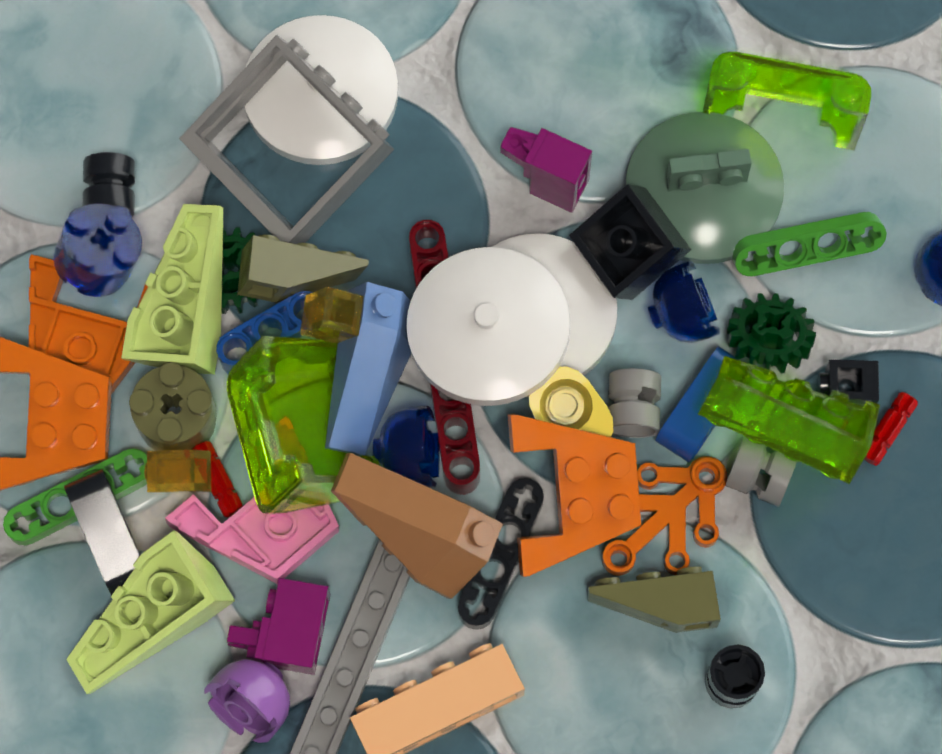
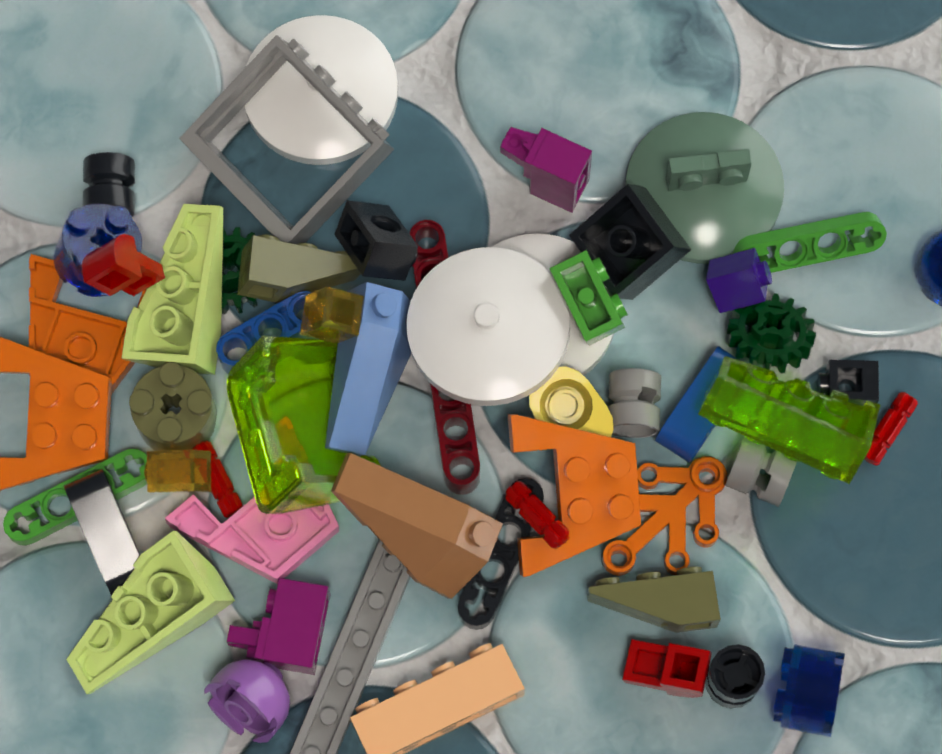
clear blue cylinder [373,406,440,488] -> none
clear blue cylinder [648,260,720,343] -> none
clear neon green windscreen [702,49,871,150] -> none
none -> red brick [82,234,165,296]
none -> black brick [334,200,419,281]
none -> red axle [505,481,569,549]
none -> bright green brick [549,250,628,345]
none -> red brick [622,639,712,698]
none -> dark purple brick [706,248,772,313]
none -> clear blue brick [773,644,845,737]

